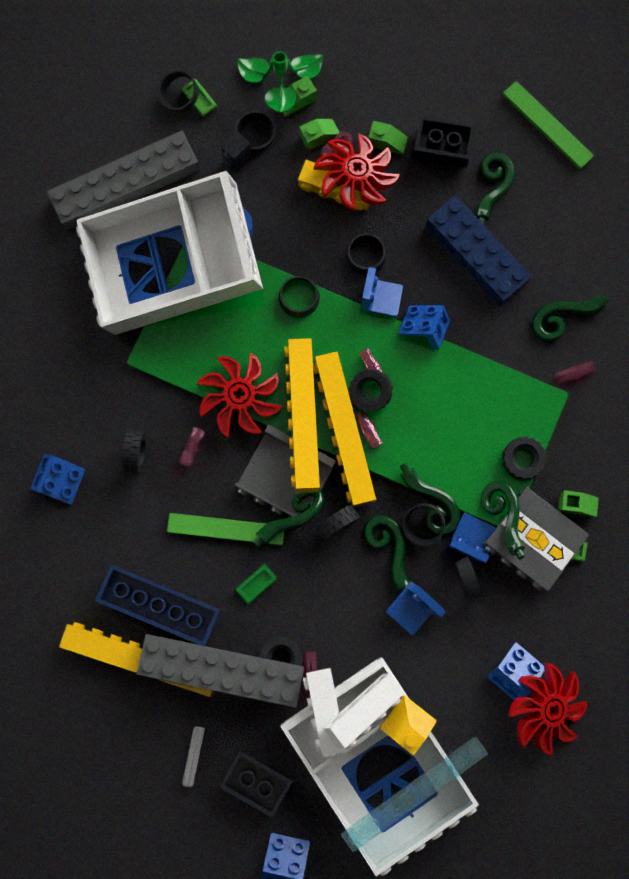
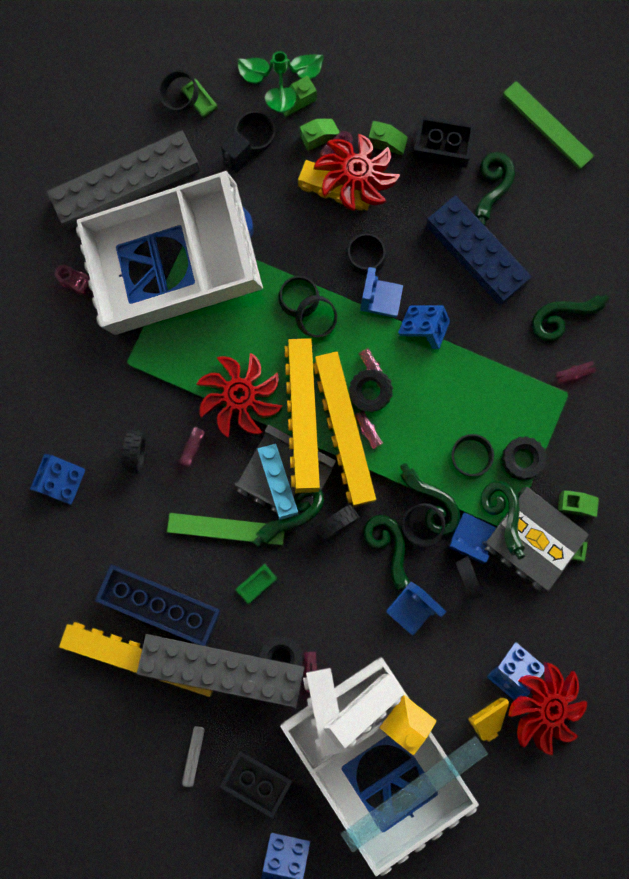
none -> clear pink piece [55,265,90,296]
none -> medium azure plate [258,443,298,520]
none -> black tyre [295,296,337,337]
none -> black tyre [452,434,494,476]
none -> yellow slope [468,697,509,742]

